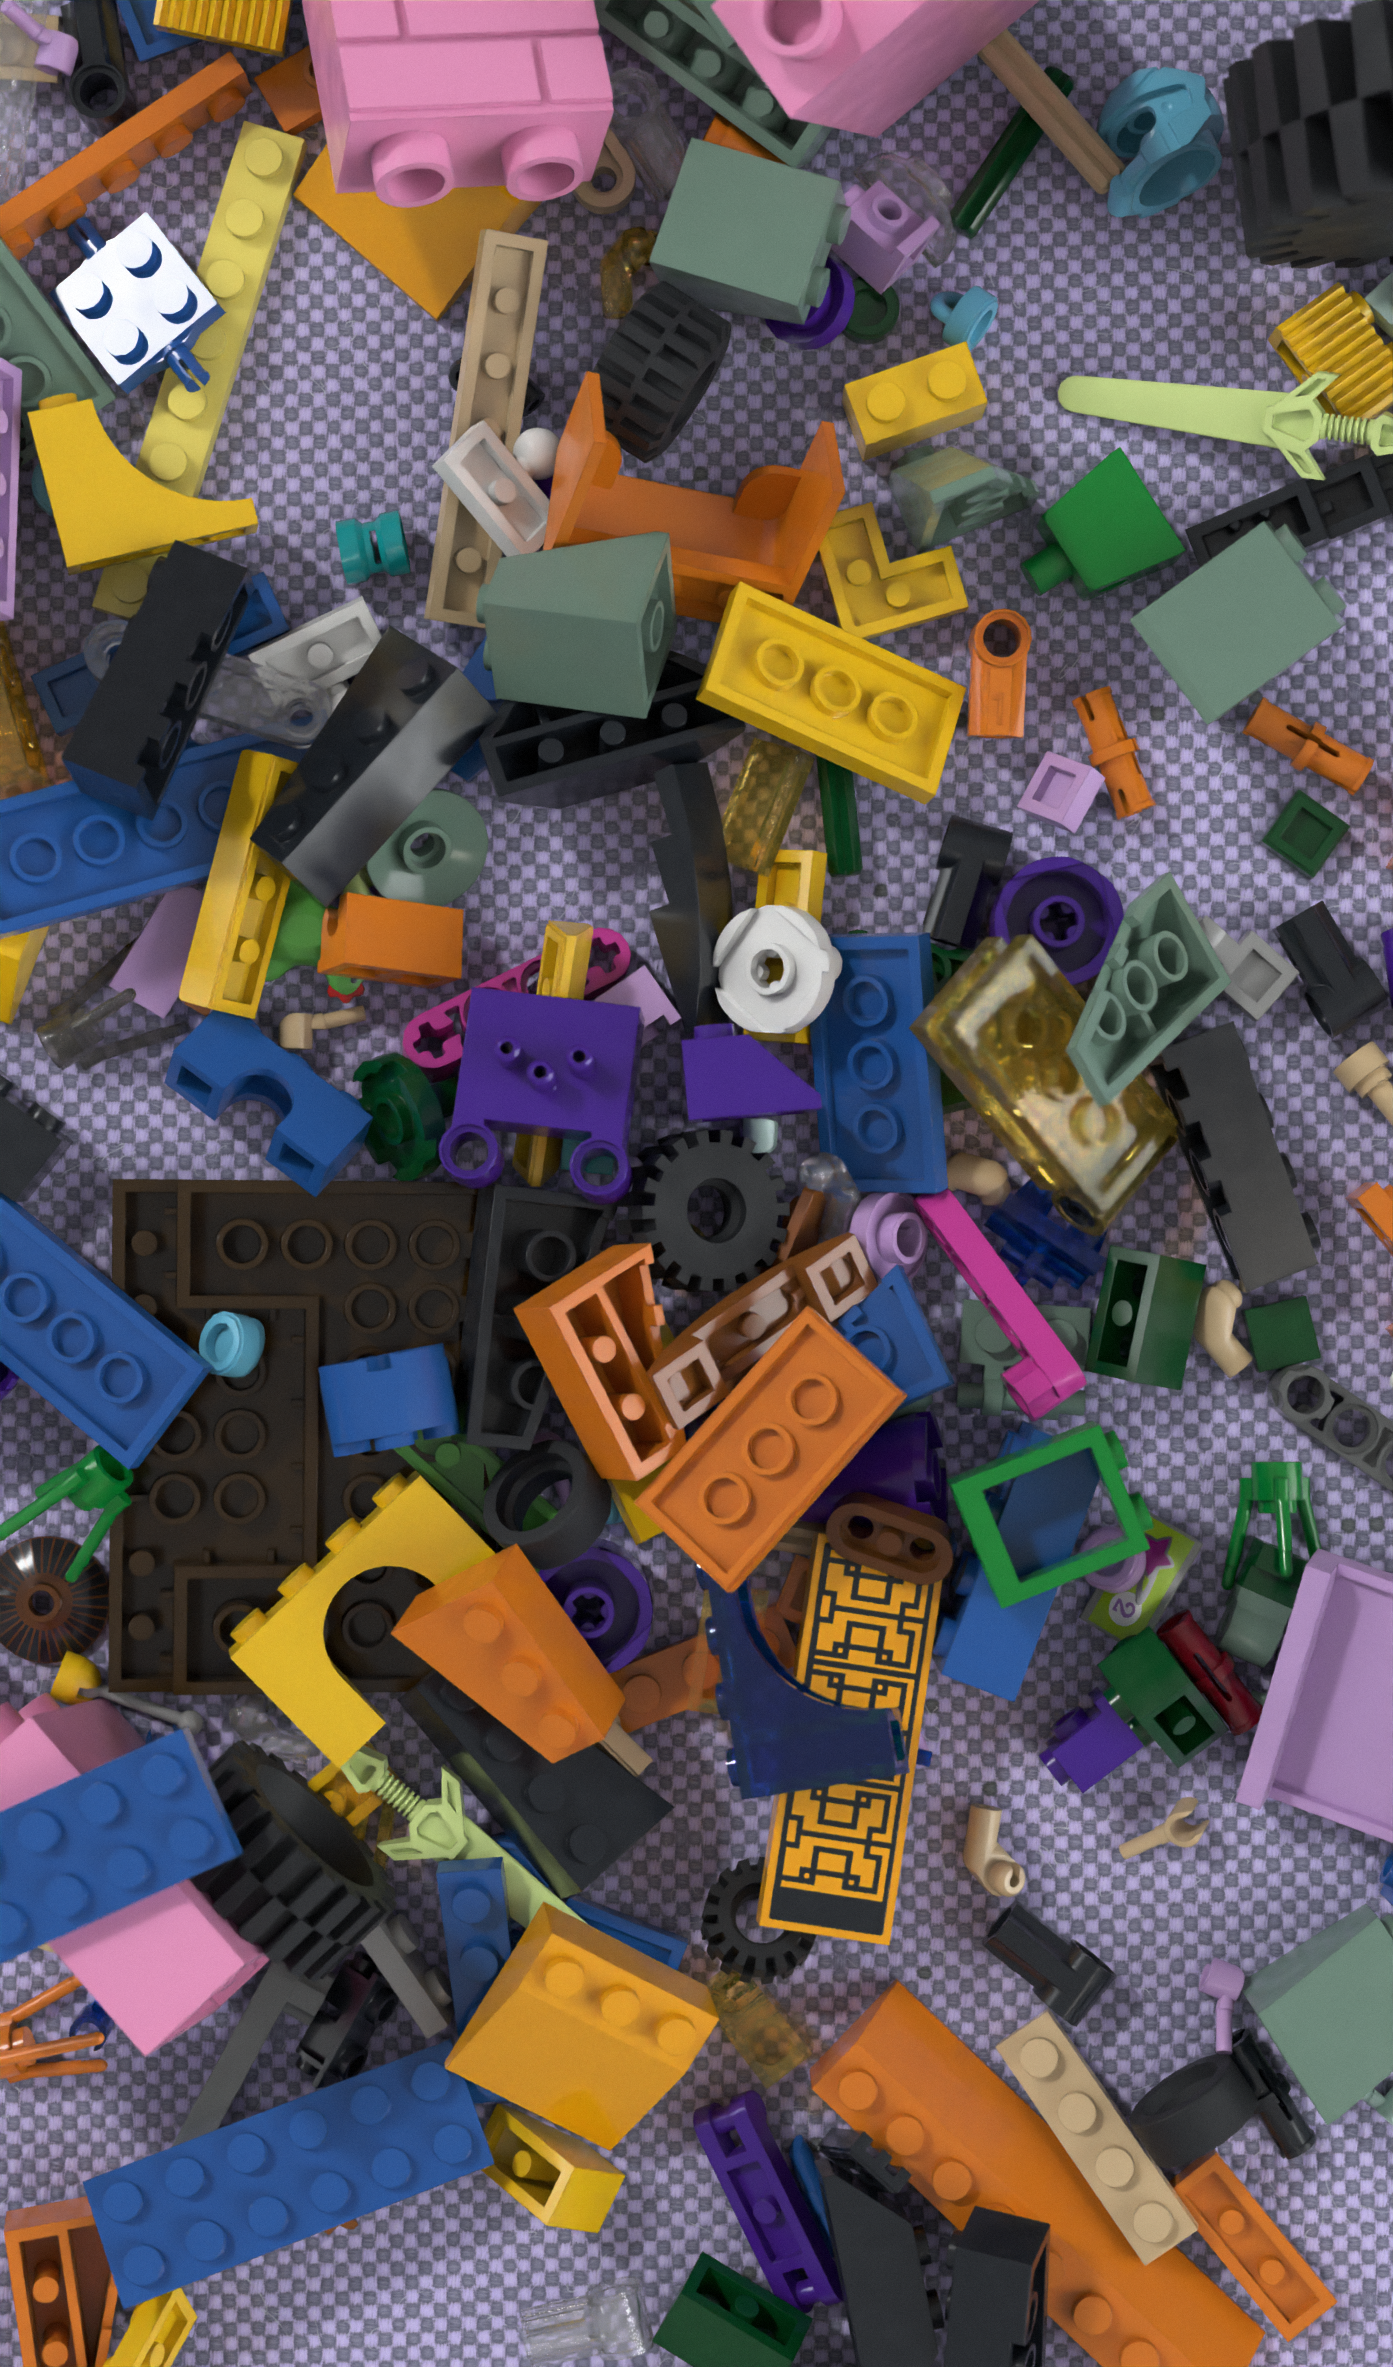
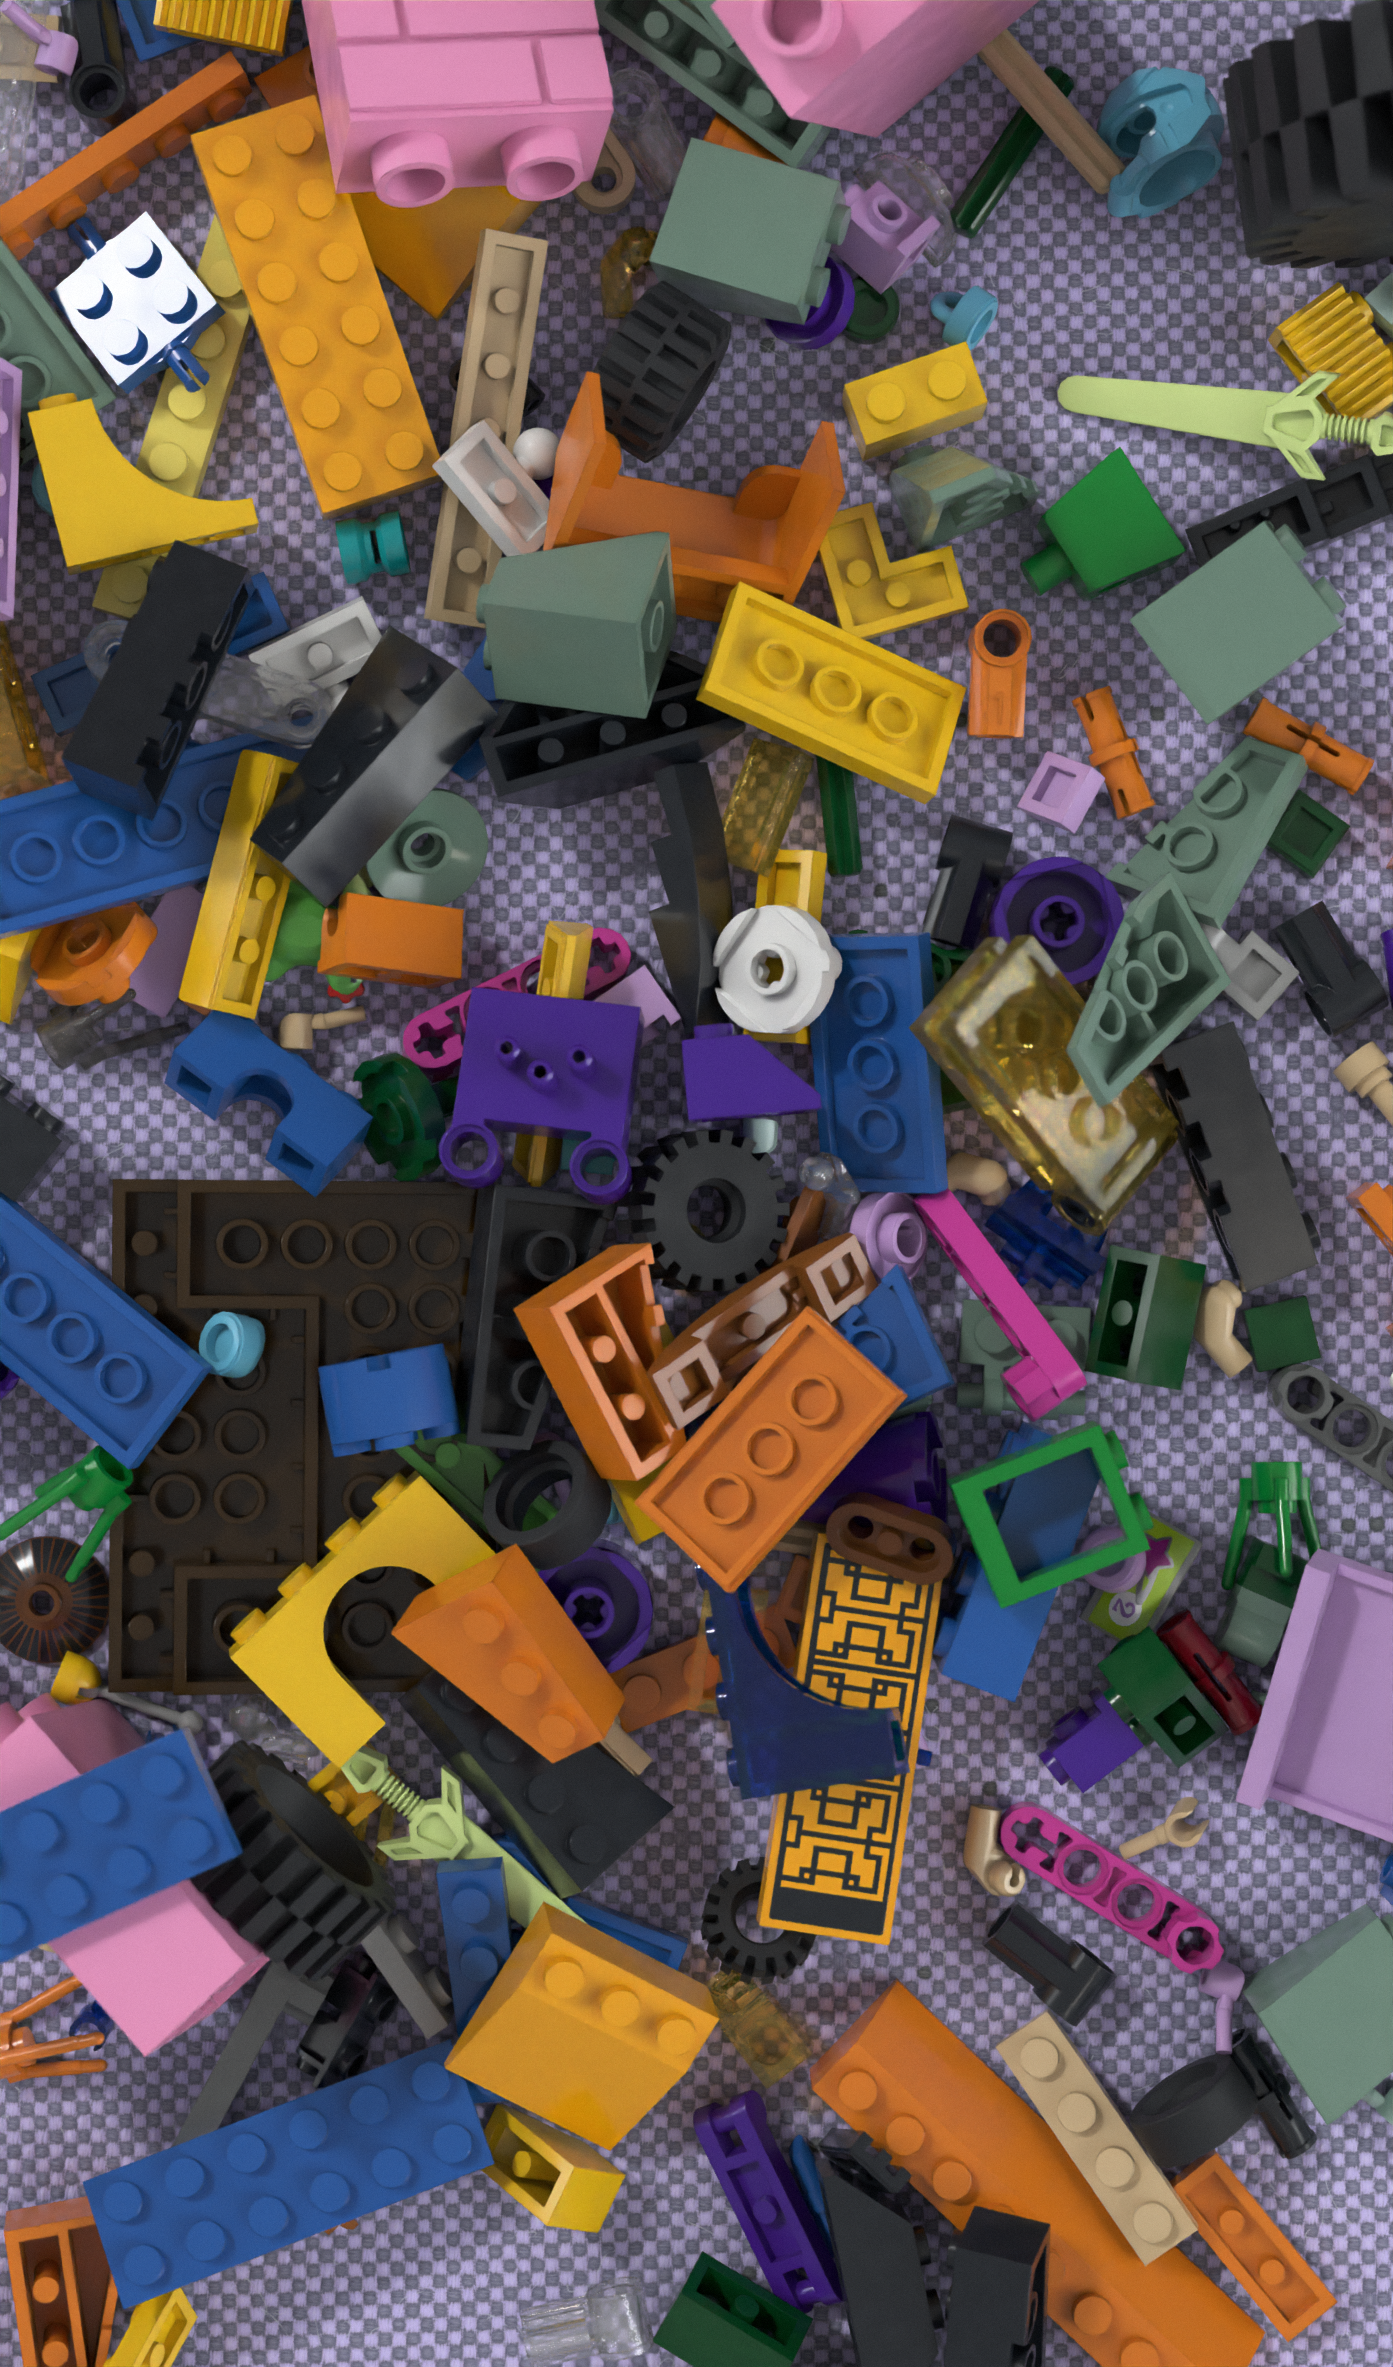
none -> orange plate [30,901,158,1006]
none -> light orange brick [190,94,443,521]
none -> dark pink beam [998,1801,1224,1974]
none -> sand green wing [1105,737,1309,930]

